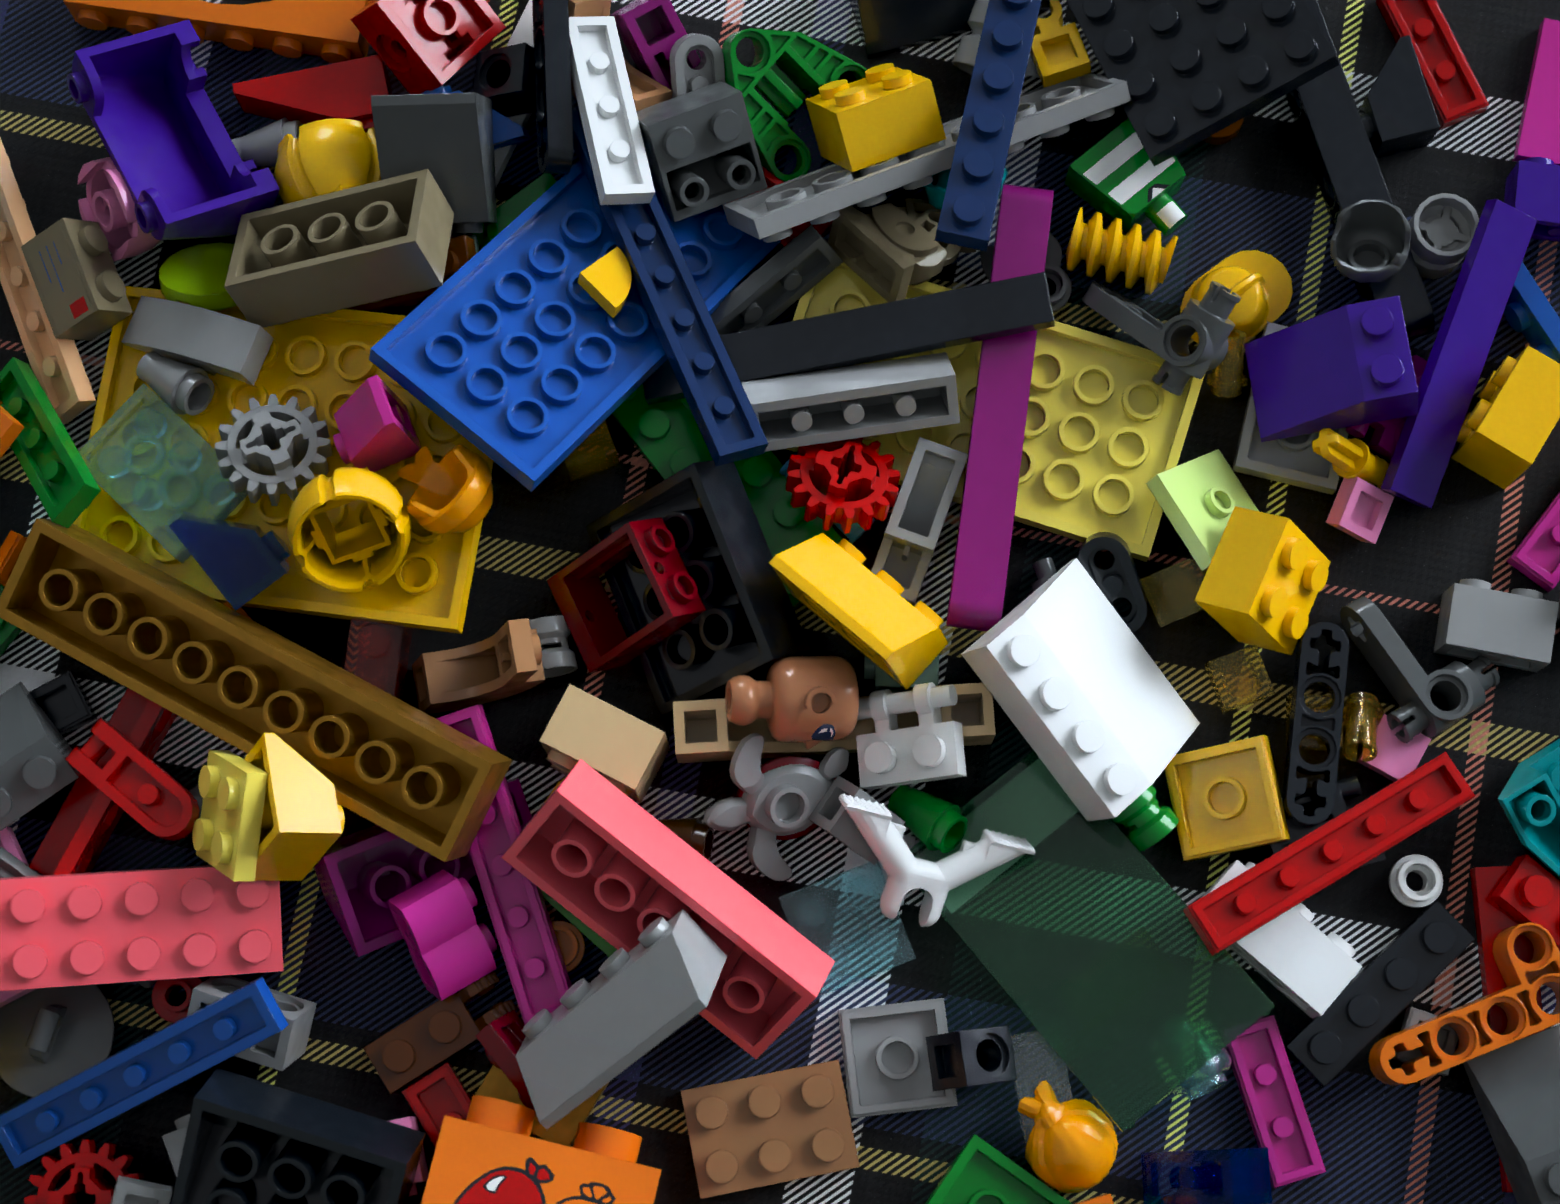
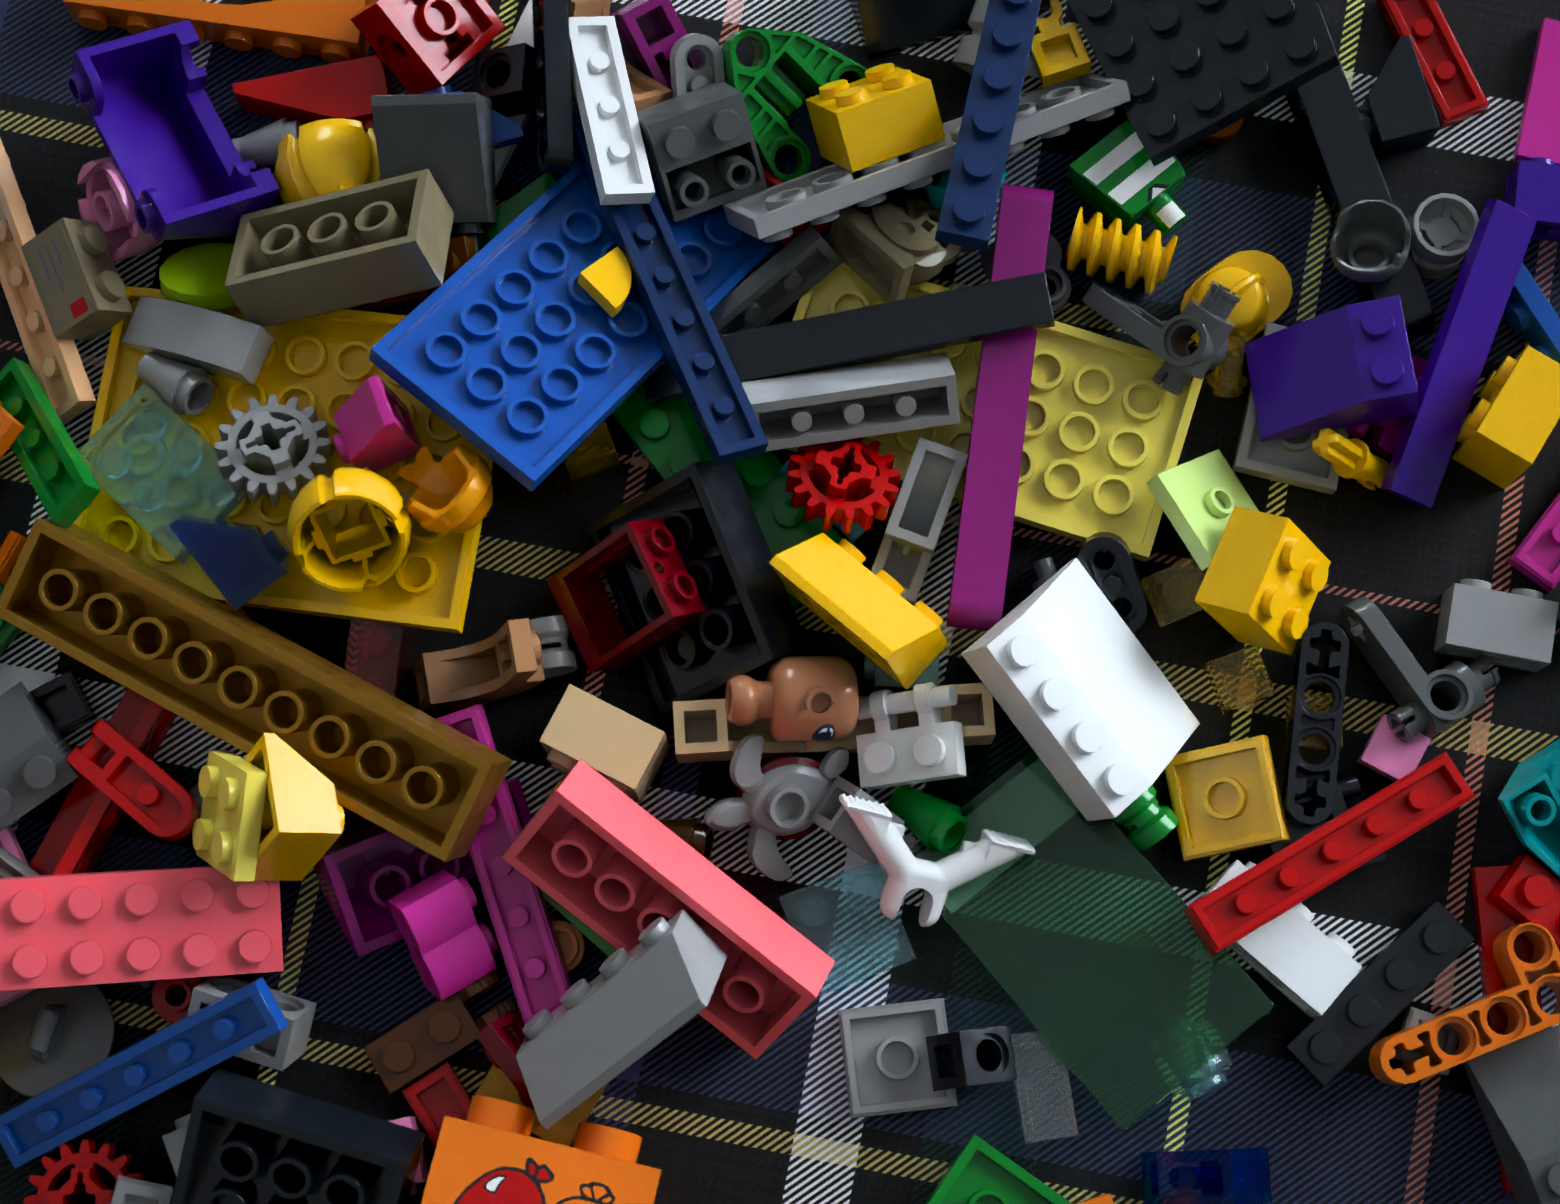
medium nougat plate [681,1059,860,1199] -> none
light orange hat [1017,1080,1118,1193] -> none
dark pink tile [1220,1015,1326,1188] -> none
bright pink plate [1326,477,1394,544] -> none
clear yellow pin [1342,692,1384,762] -> none
white plate [1388,854,1443,908] -> none

